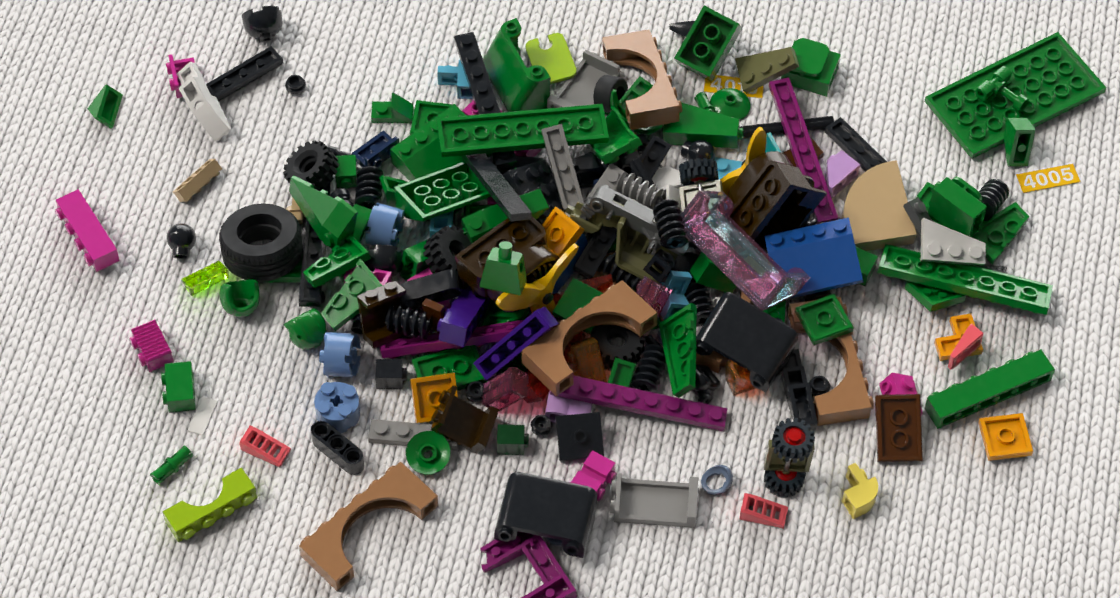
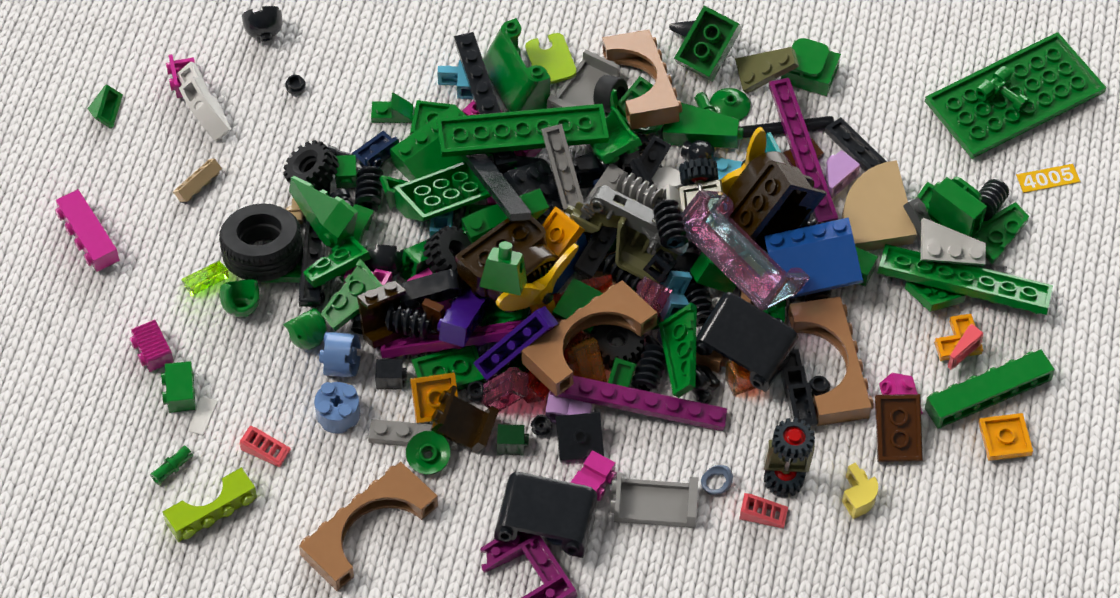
black piece [167,223,196,259] -> none
black plate [206,46,284,102] -> none
black beam [311,421,364,475] -> none
medium blue brick [365,203,405,248] -> none
yellow sticker [704,75,764,98] -> none
green tile [795,294,854,346] -> none
green slope [1004,118,1036,167] -> none

